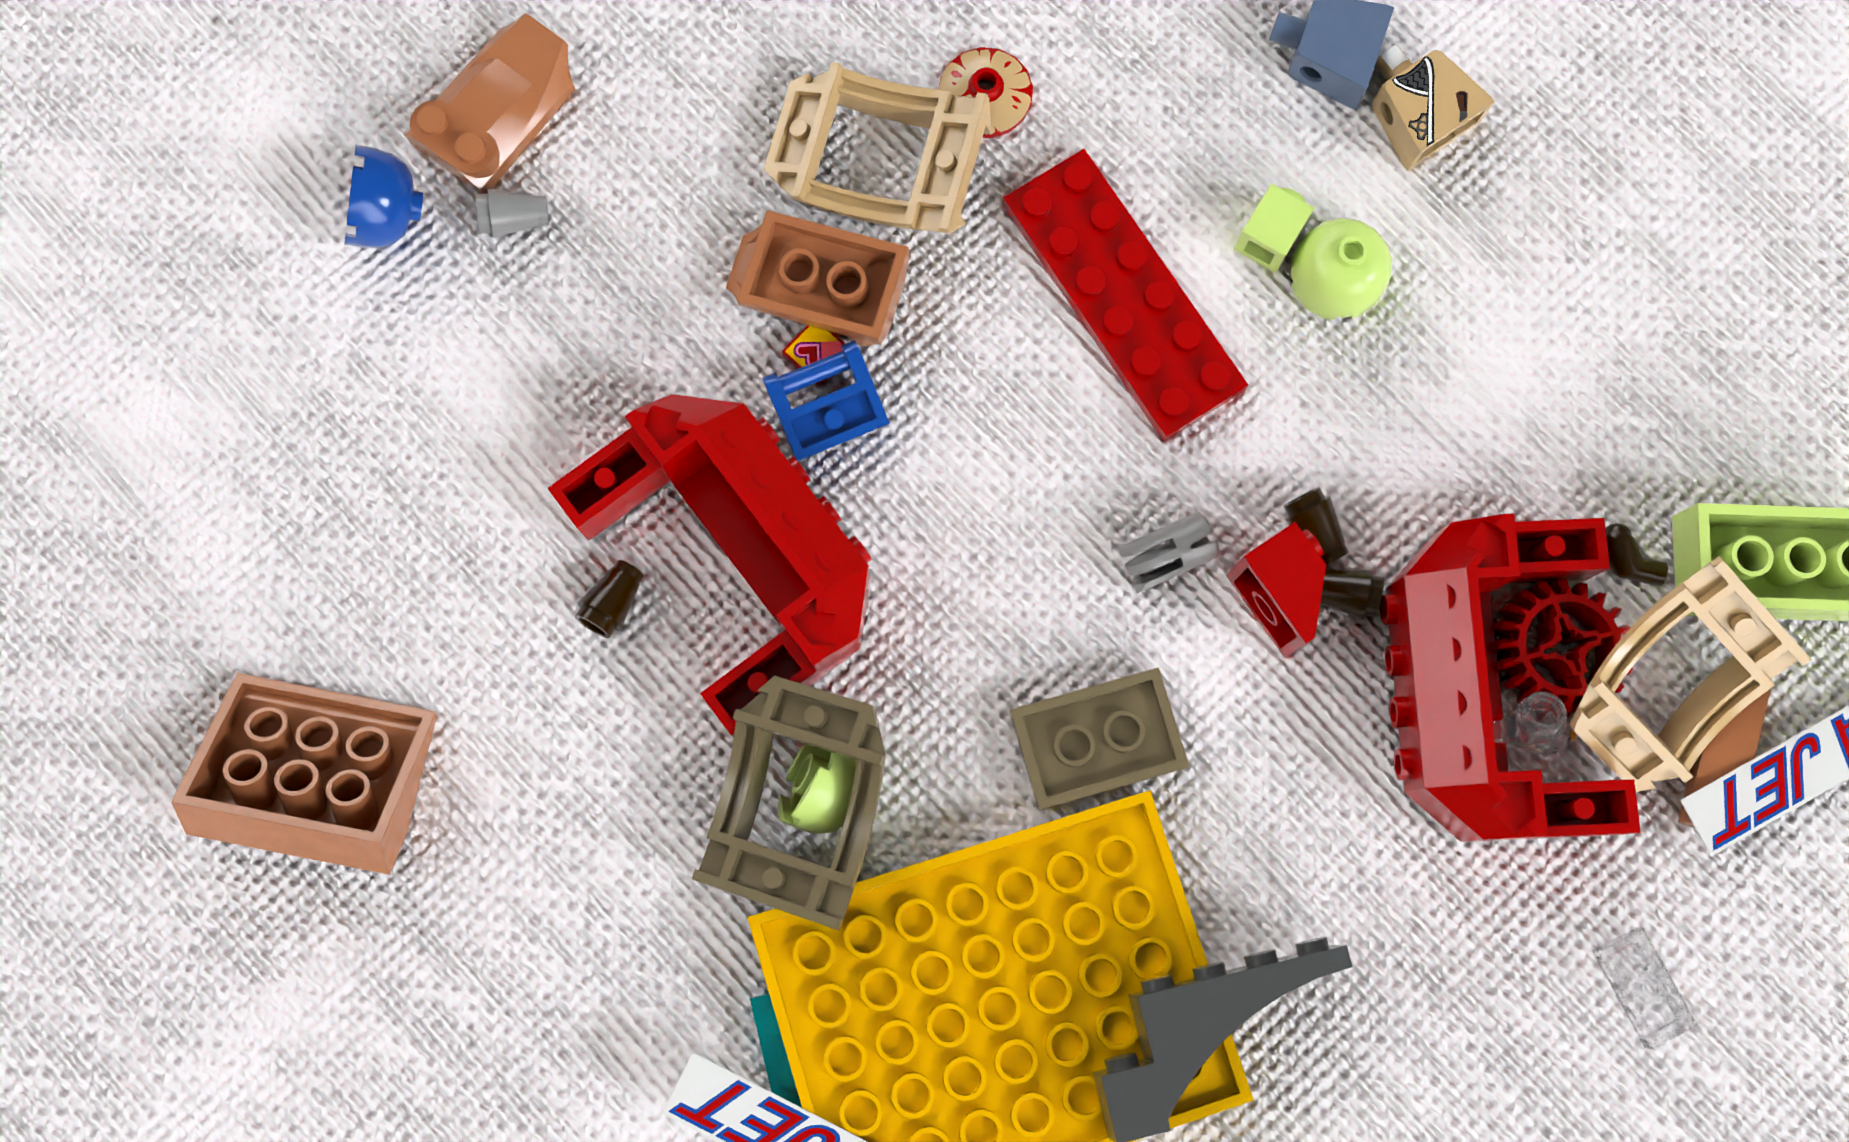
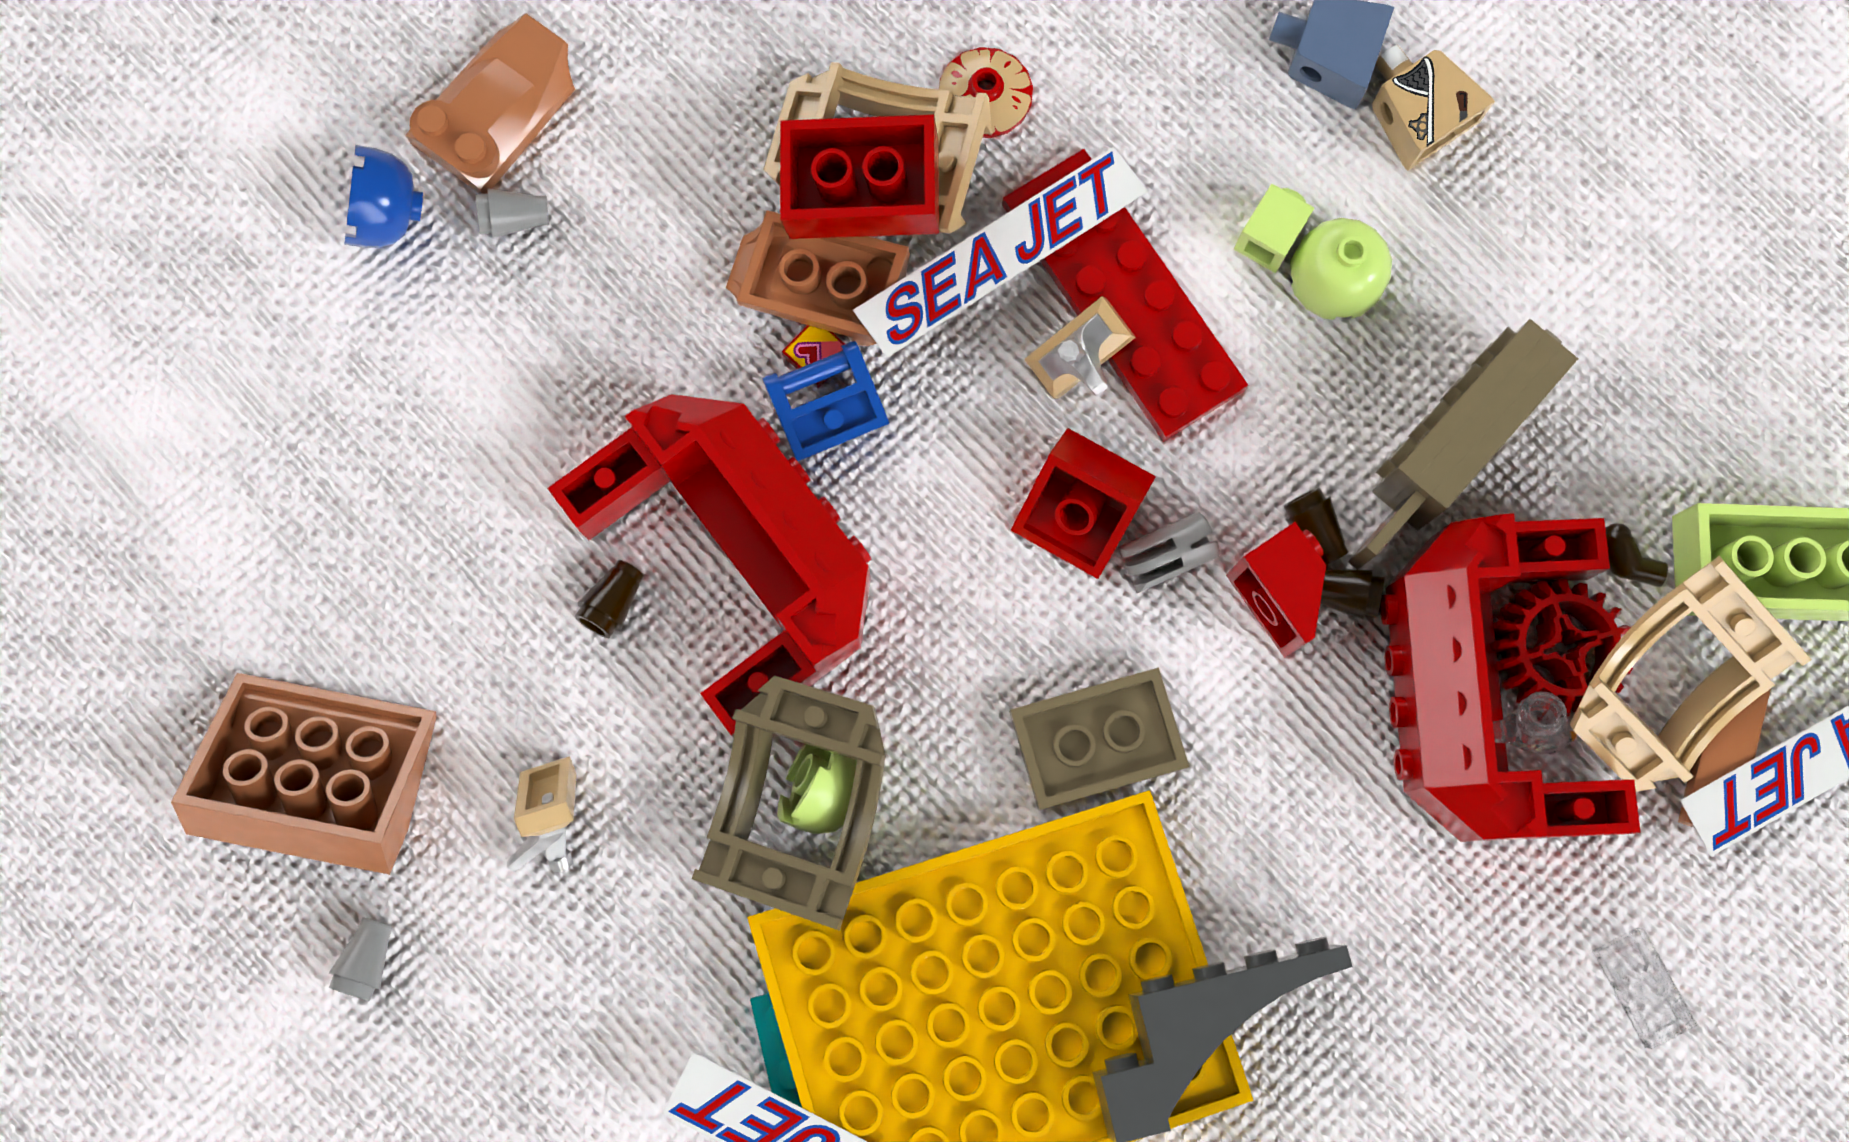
none -> light grey cone [328,917,393,1001]
none -> tan piece [506,756,577,873]
none -> red brick [780,114,939,239]
none -> sticker [853,146,1148,358]
none -> red slope [1011,428,1156,579]
none -> piece [1024,296,1136,399]
none -> dark tan piece [1348,319,1579,570]

